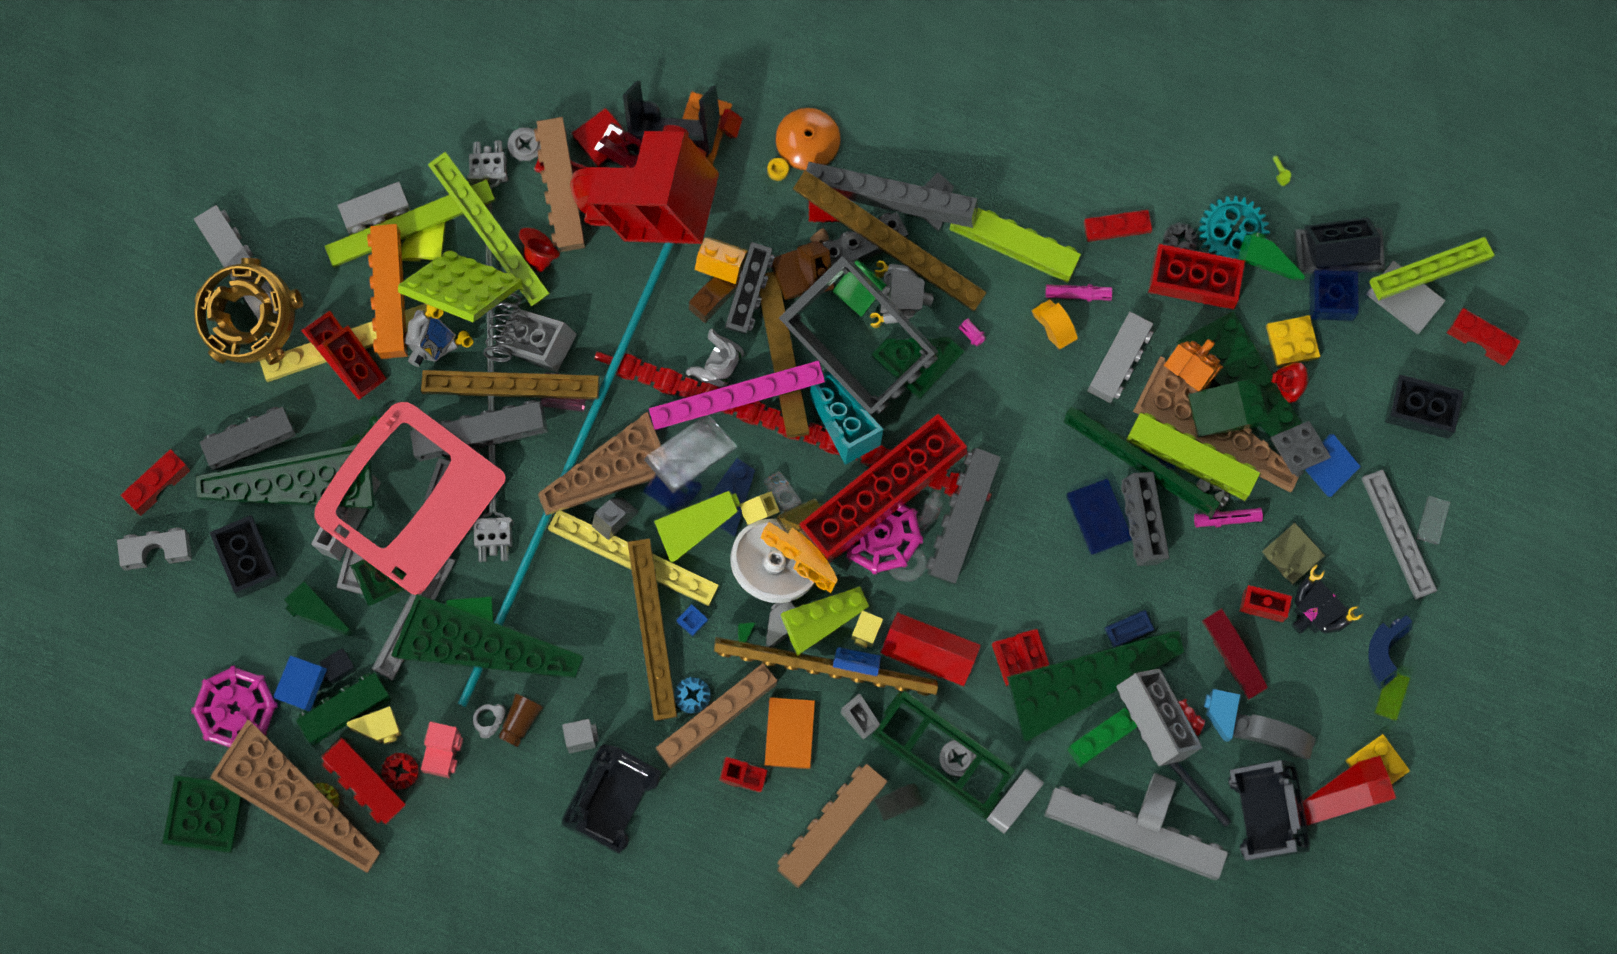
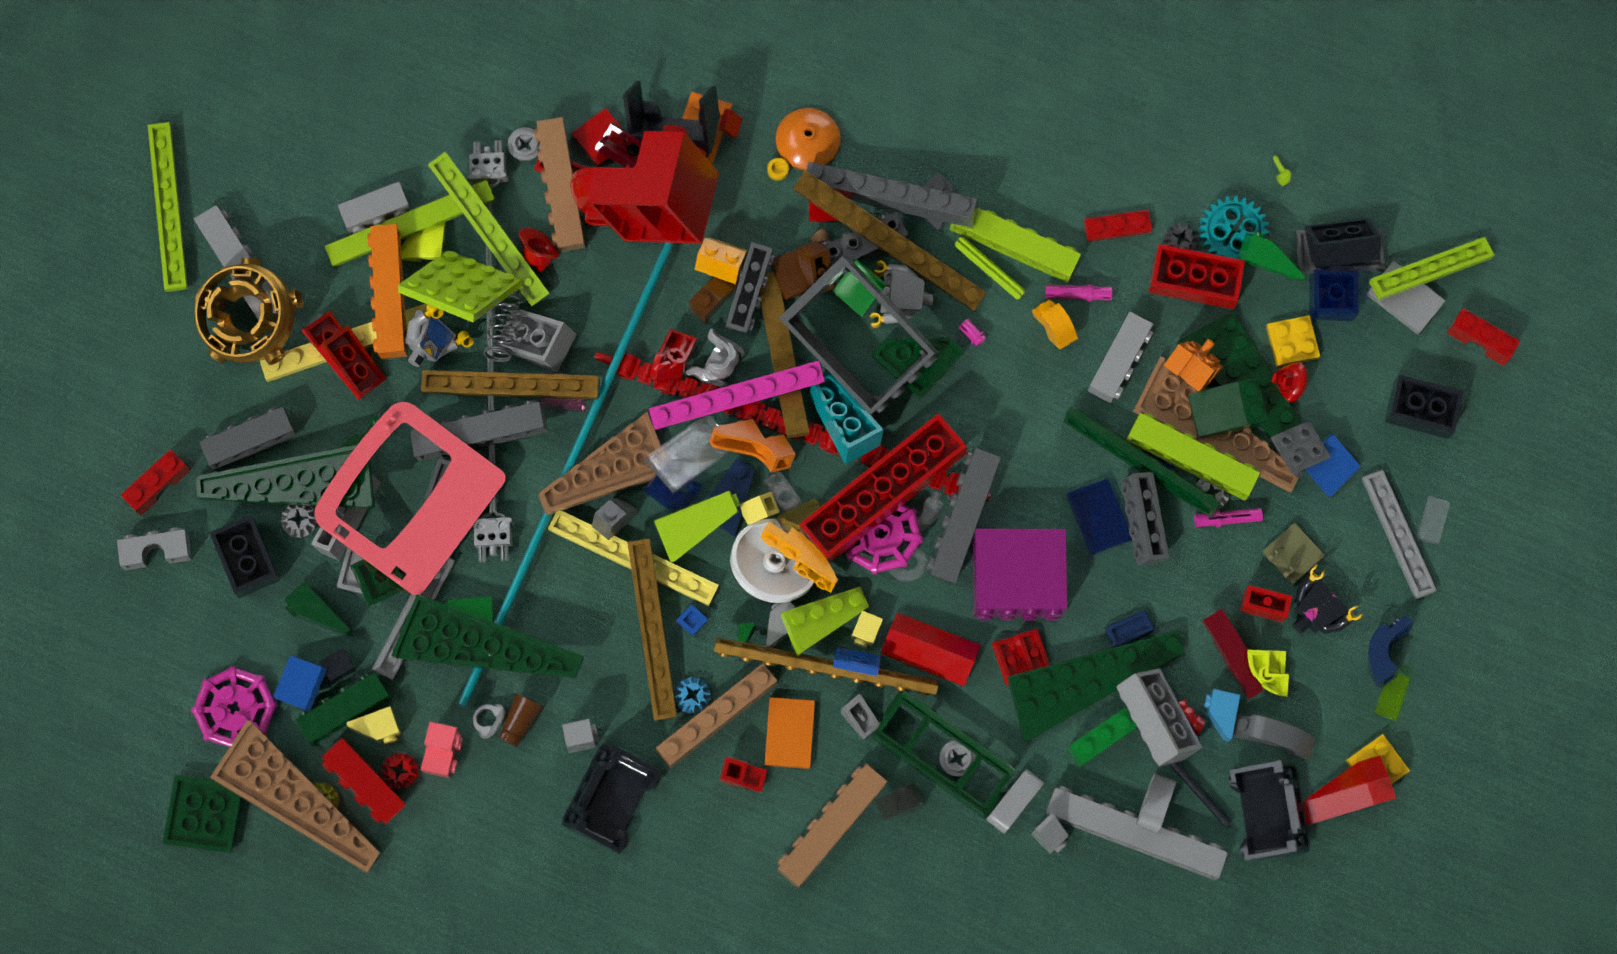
none -> lime plate [148,122,188,292]
none -> light grey gear [281,504,317,538]
none -> red piece [650,328,697,381]
none -> orange arch [709,419,796,473]
none -> lime axle [955,236,1025,300]
none -> magenta brick [972,529,1067,621]
none -> light grey slope [1031,813,1069,854]
none -> neon yellow brick [1248,650,1289,697]

